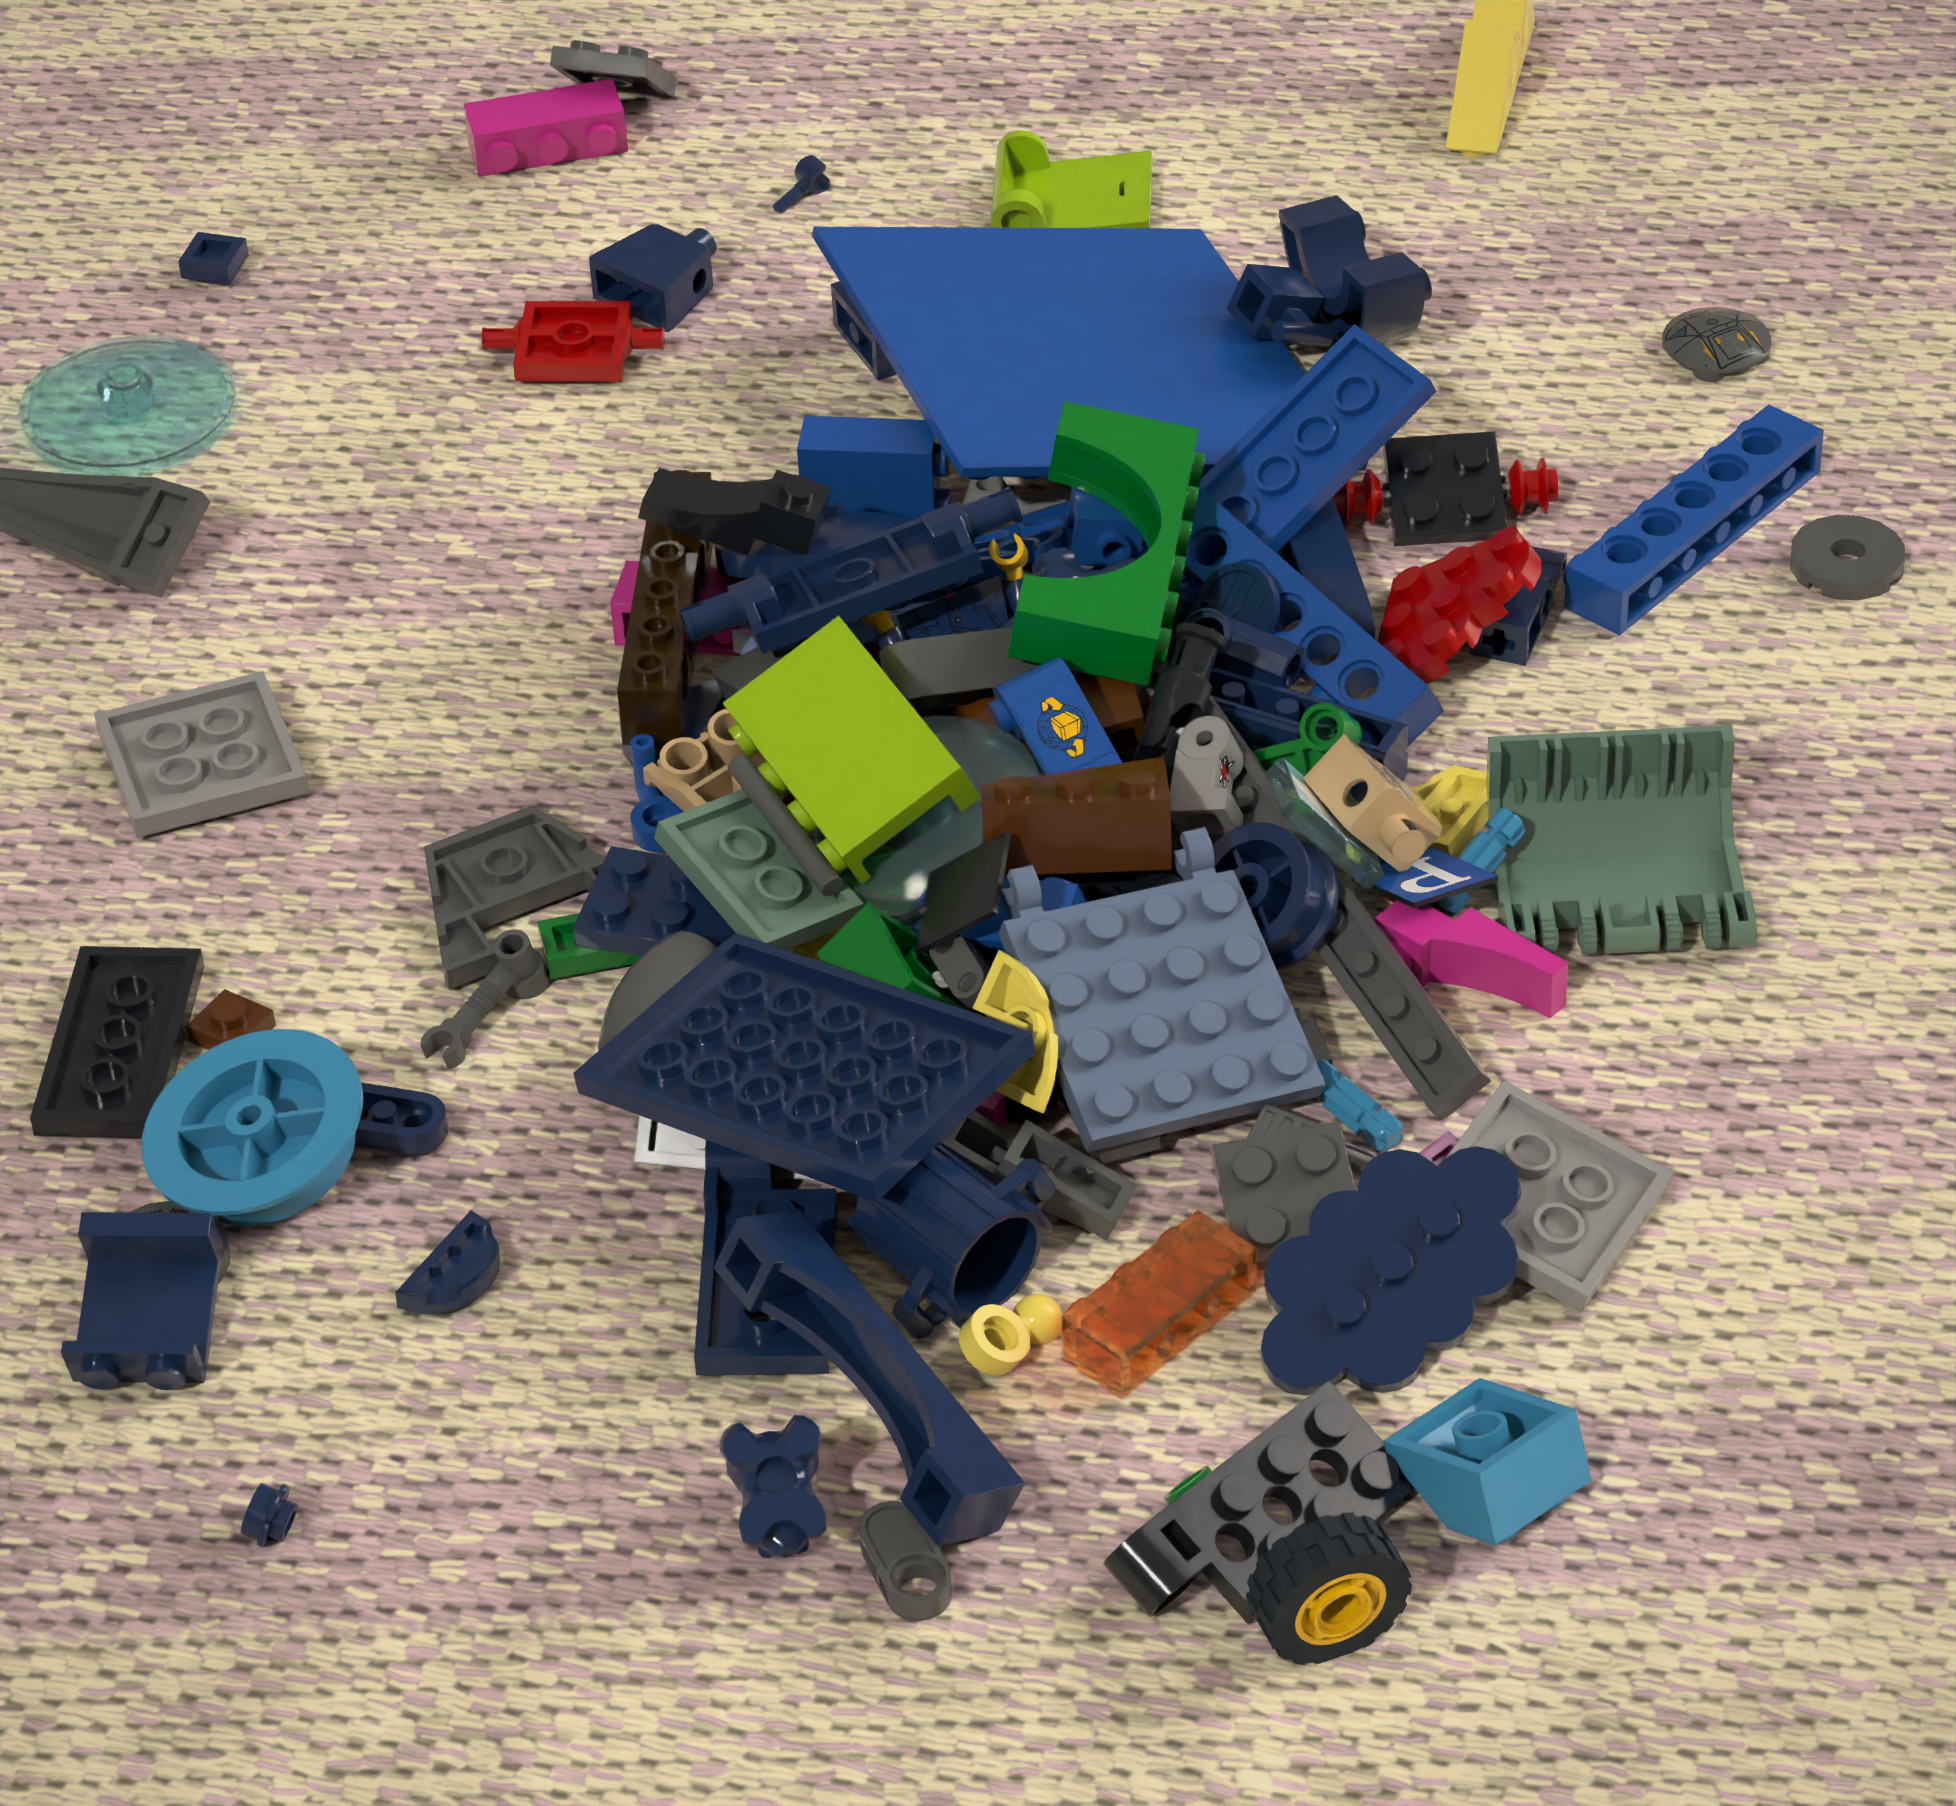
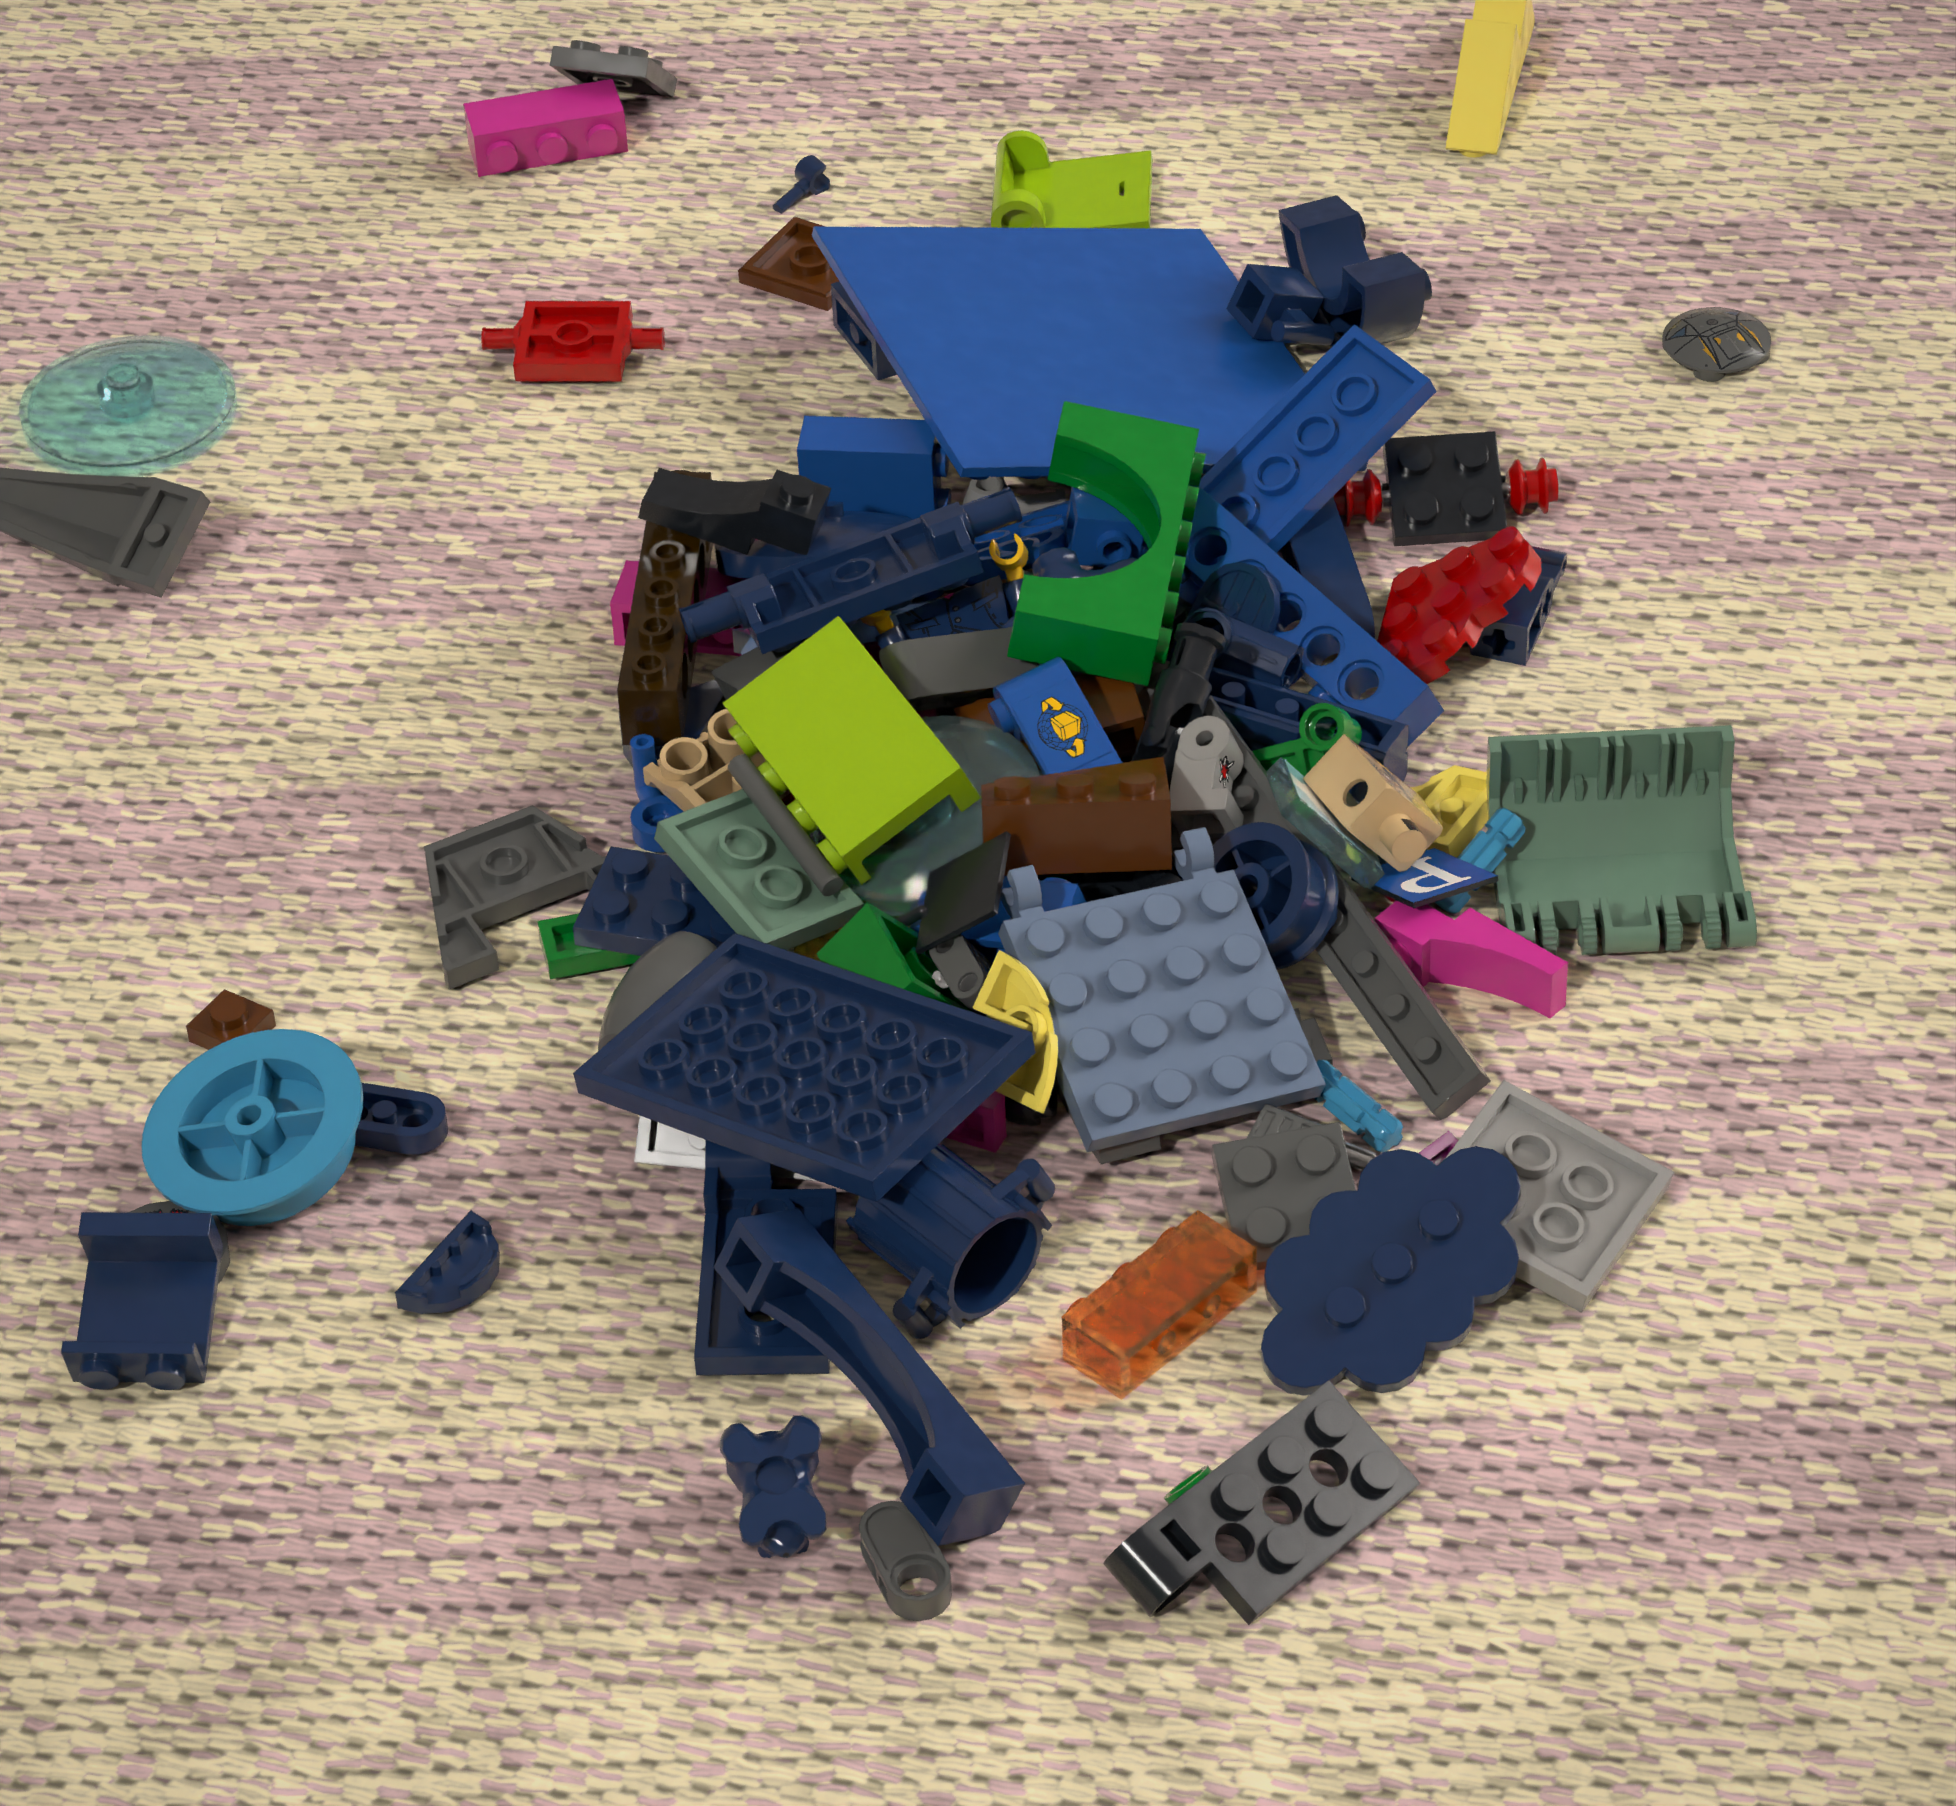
black plate [30,946,204,1138] -> none
light grey plate [94,671,309,838] -> none
dark blue plate [178,232,249,285] -> none
dark blue plate [241,1483,298,1547] -> none
dark grey brick [420,929,550,1069] -> none
dark blue torso [589,224,717,333] -> none
dark grey slope [939,1111,1138,1240] -> none
light yellow plate [959,1294,1064,1376] -> none
black wheel [1246,1513,1412,1665] -> none
dark azure slope [1383,1378,1592,1546] -> none
blue brick [1563,404,1824,636] -> none
dark grey tile [1790,515,1905,601] -> none
none -> reddish brown tile [738,217,839,311]

